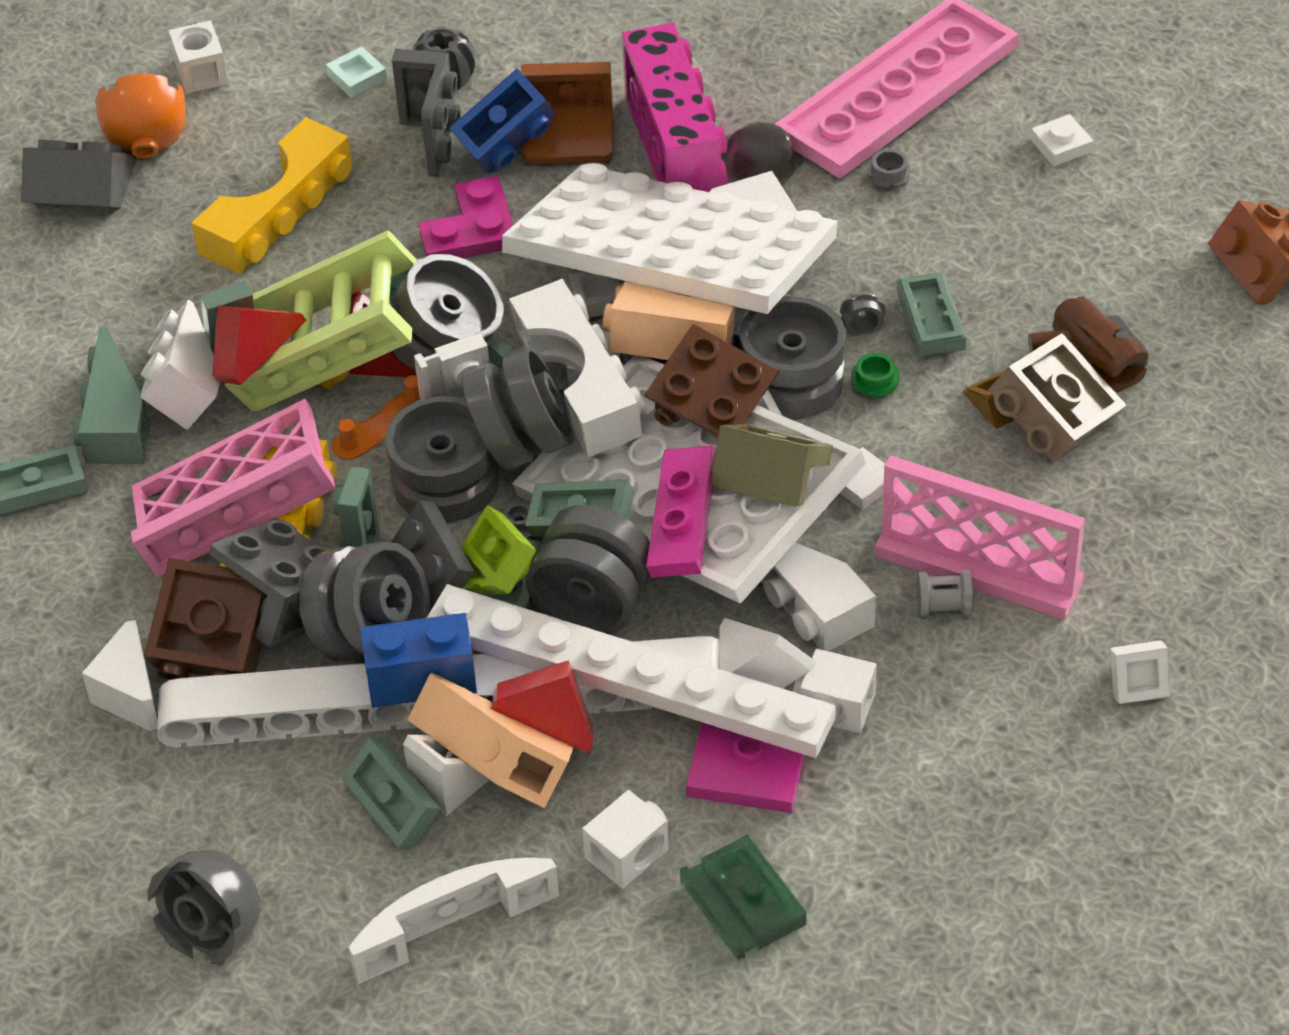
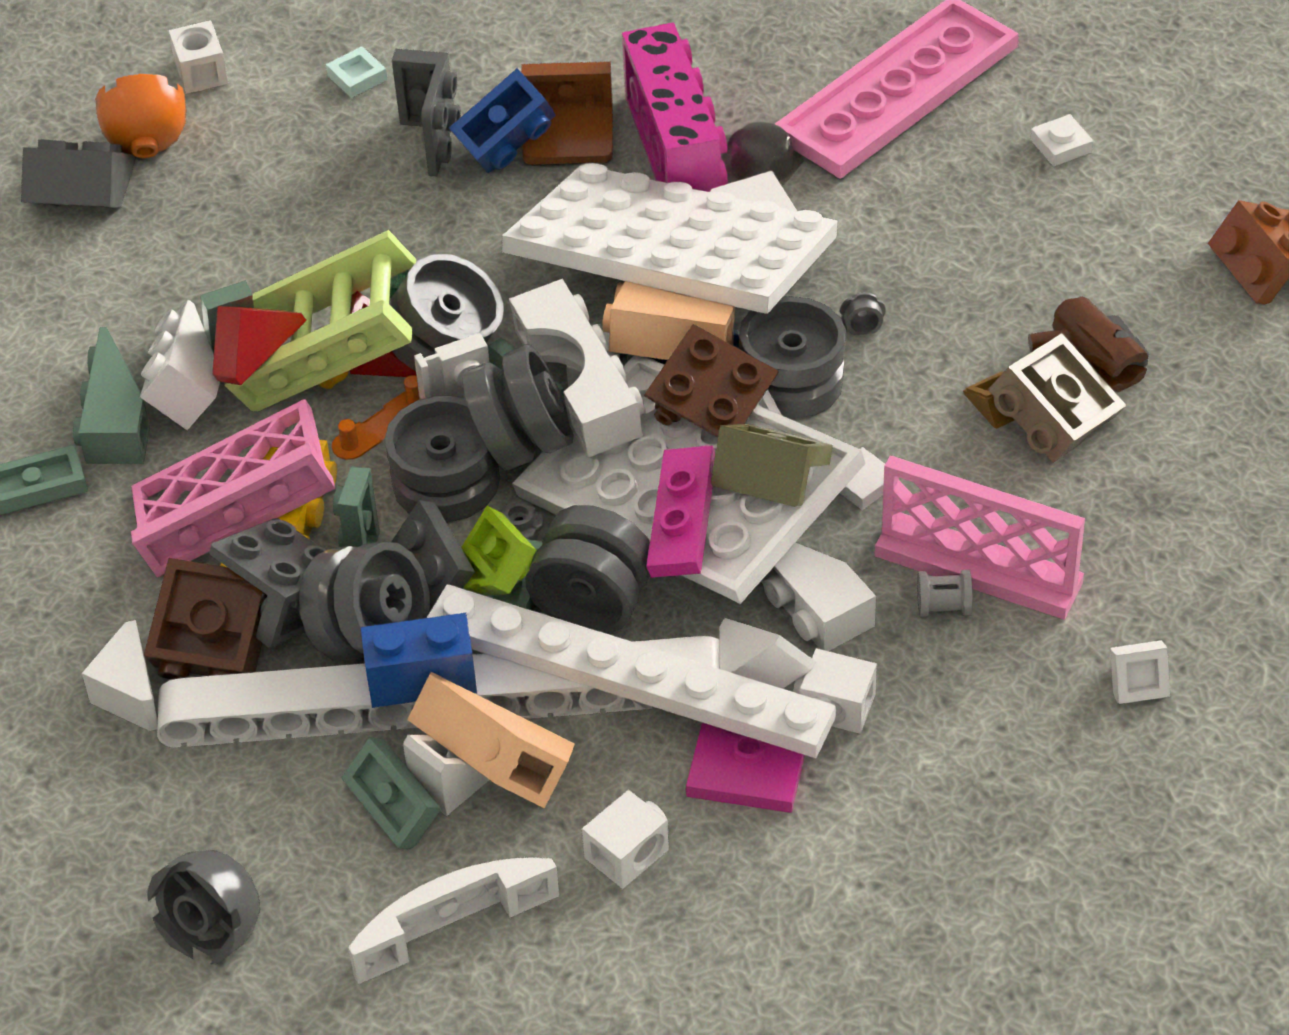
yellow arch [191,117,353,274] -> none
dark grey piece [412,27,476,89] -> none
dark pink plate [418,176,514,258] -> none
red slope [492,660,593,754] -> none
sand green plate [525,480,635,537] -> none
white plate [568,272,620,318] -> none
clear green plate [680,834,807,961] -> none
green plate [851,353,899,398] -> none
flat silver plate [867,149,912,189] -> none
sand green plate [897,272,966,357] -> none

